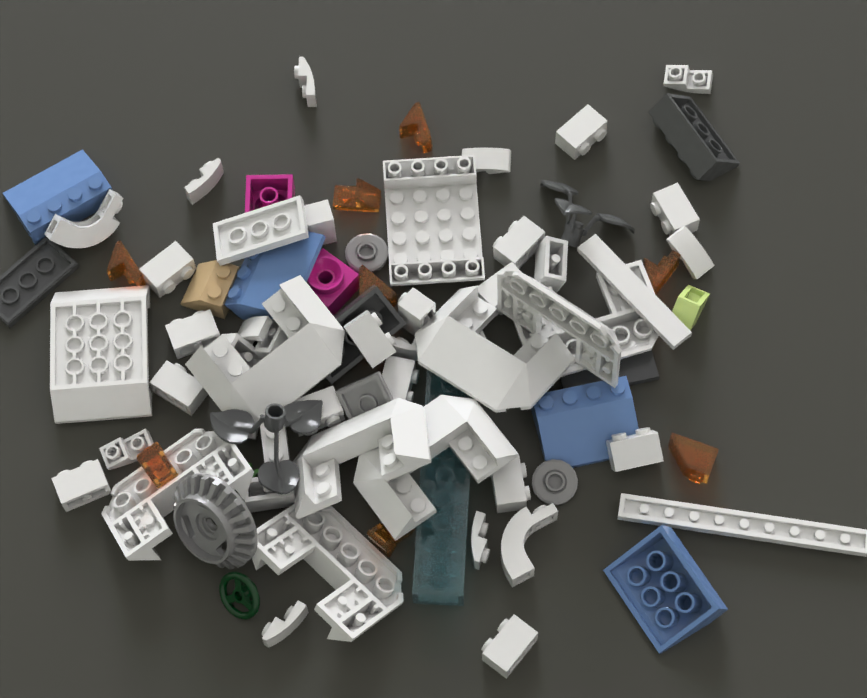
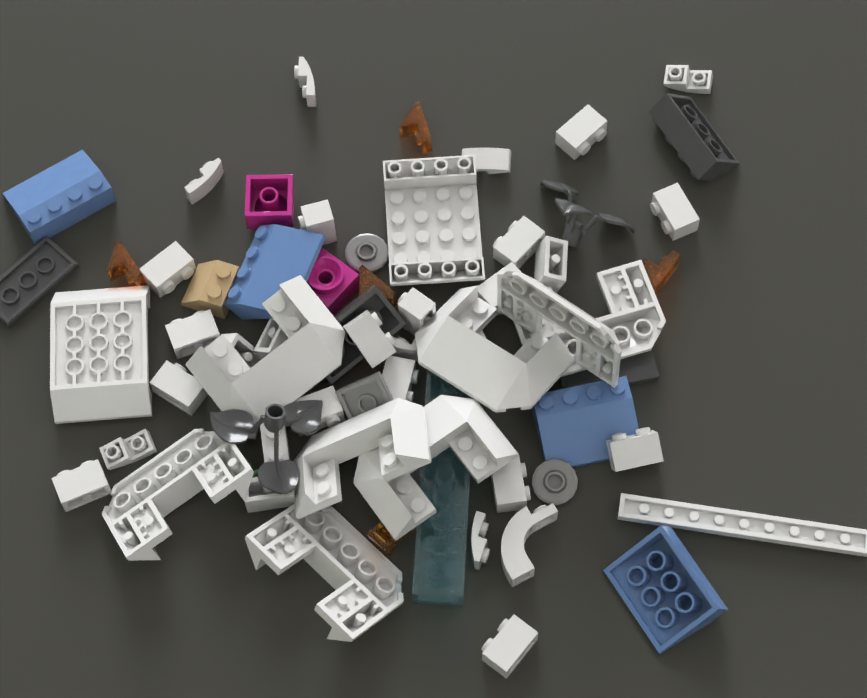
white arch [44,189,124,248] -> none
clear orange slope [136,441,178,488] -> none
light grey gear [173,473,258,569] -> none
white plate [213,195,309,266] -> none
dark green piece [219,571,260,620] -> none
white slope [238,316,273,345] -> none
white slope [262,600,309,648] -> none
clear orange slope [333,178,381,212] -> none
white tile [577,234,692,350] -> none
white slope [666,226,715,279] -> none
clear orange slope [668,433,719,484] -> none
yellowish green slope [672,284,710,331] -> none

